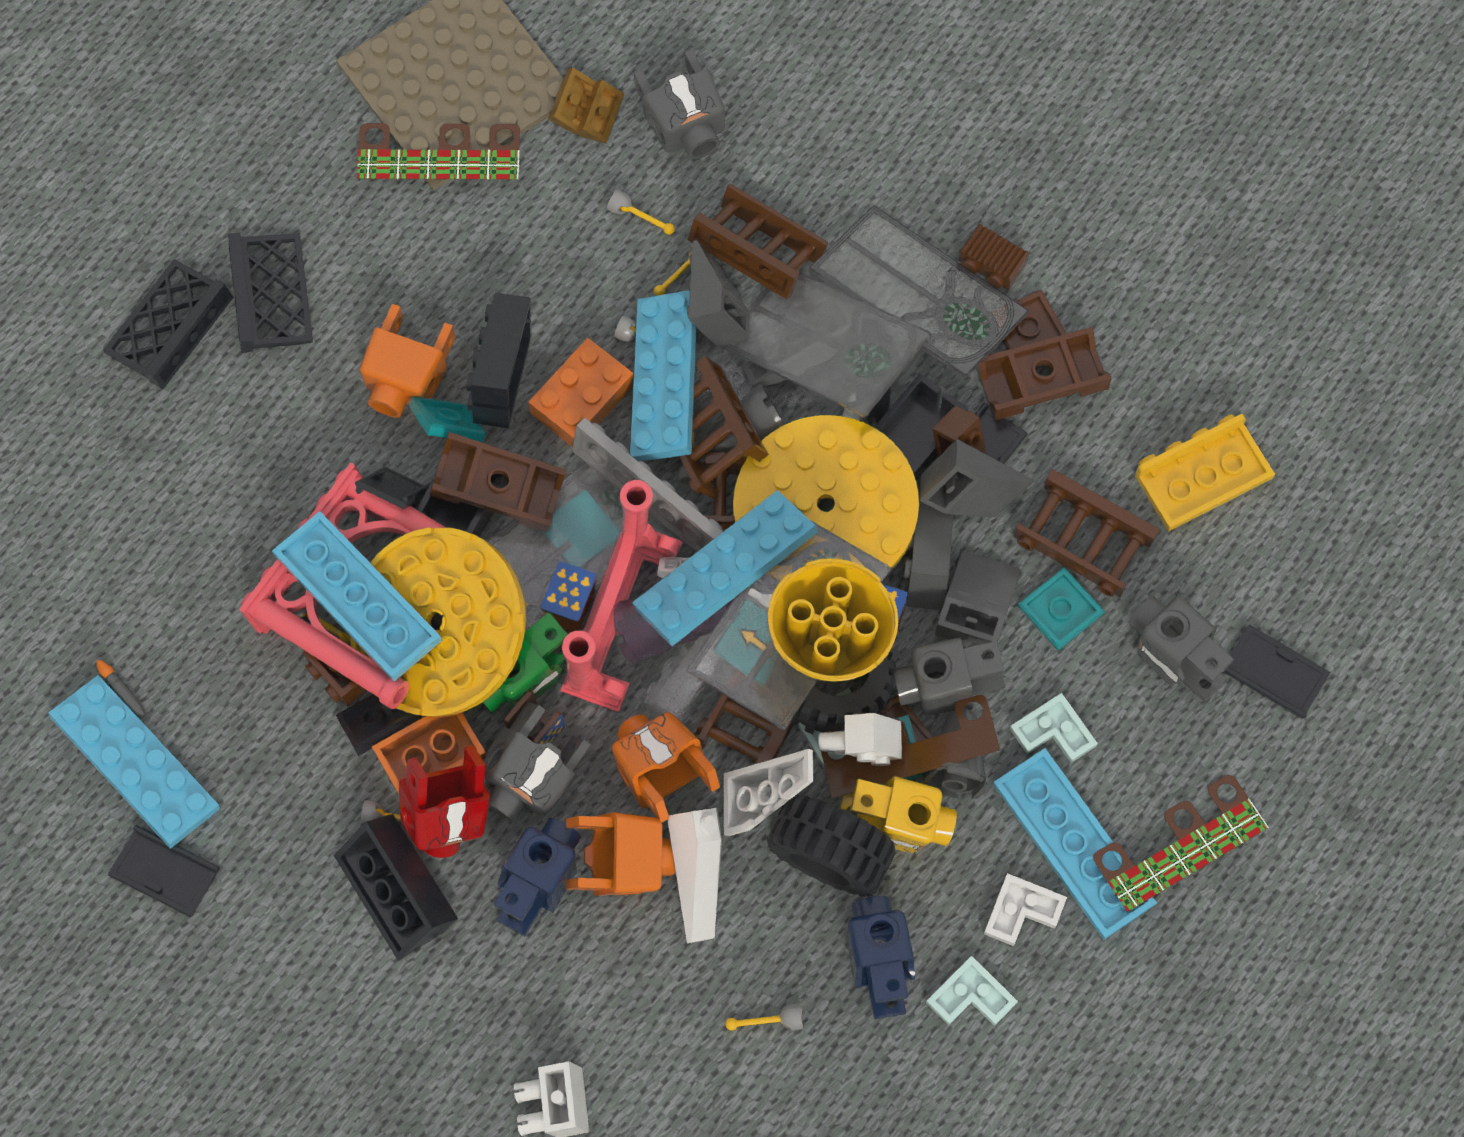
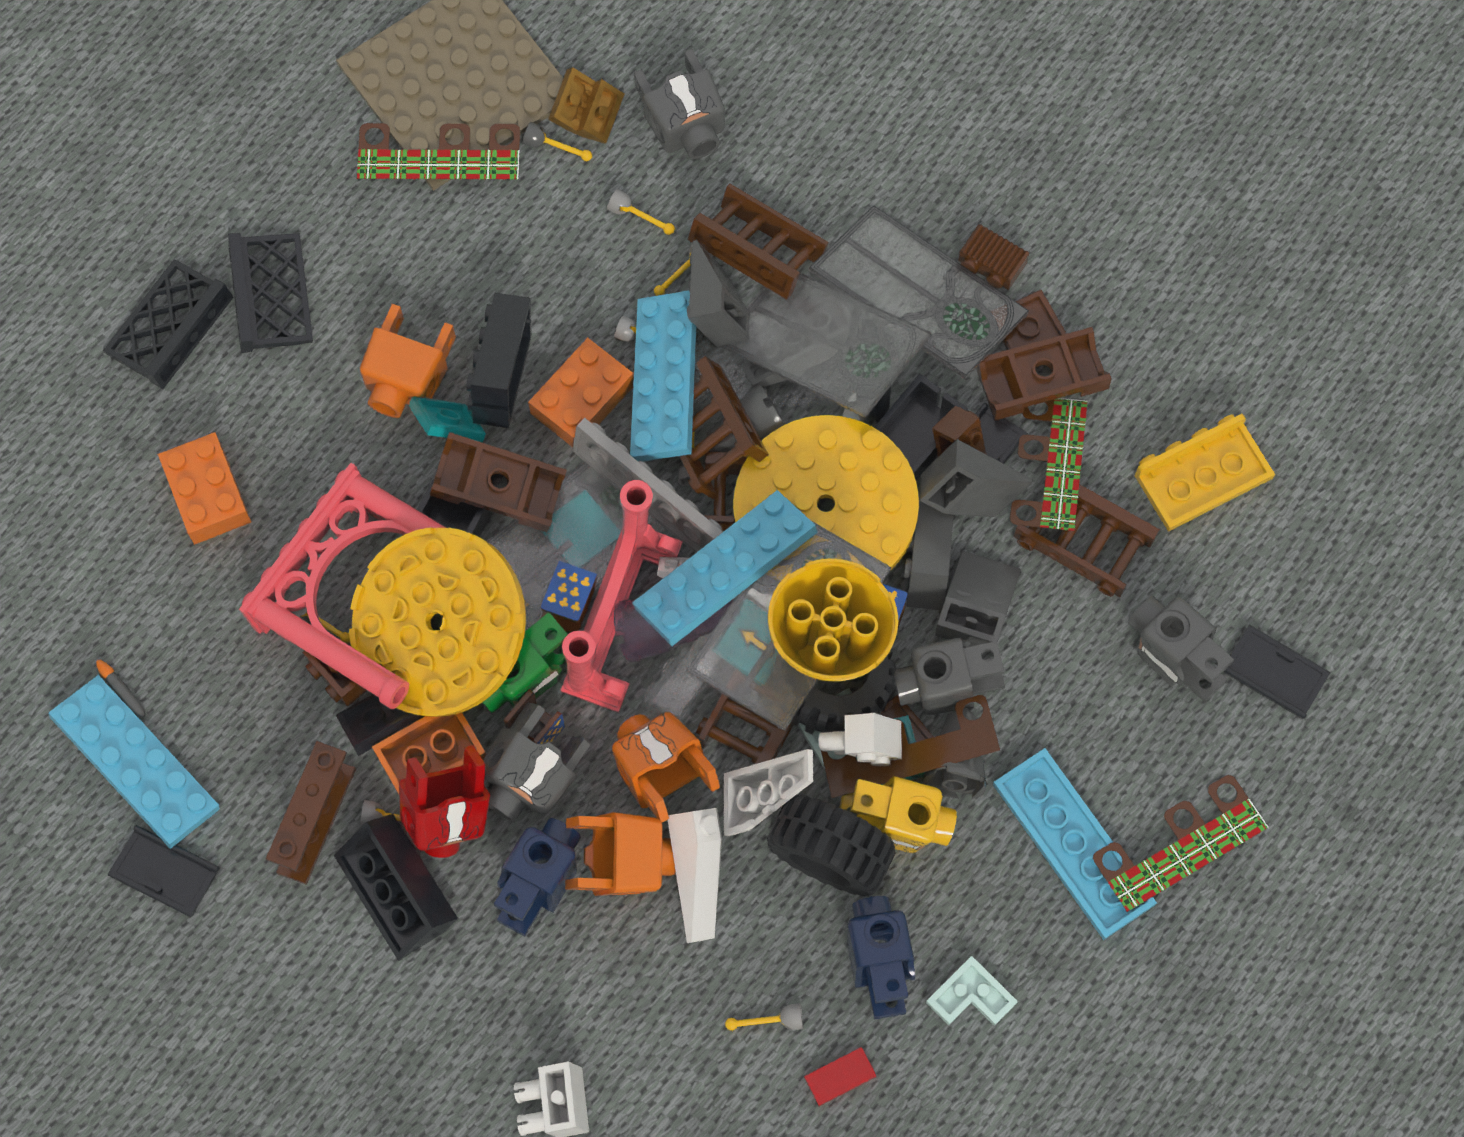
medium azure plate [272,511,442,681] -> none
black door [355,467,431,509] -> none
white plate [984,873,1067,946] -> none
light aqua plate [1009,693,1098,763] -> none
teal tile [1017,567,1105,651] -> none
none -> orange brick [158,432,251,545]
none -> reddish brown fence [266,741,356,885]
none -> hinge [523,122,592,161]
none -> red tile [804,1047,877,1107]
none -> piece [1010,398,1088,531]

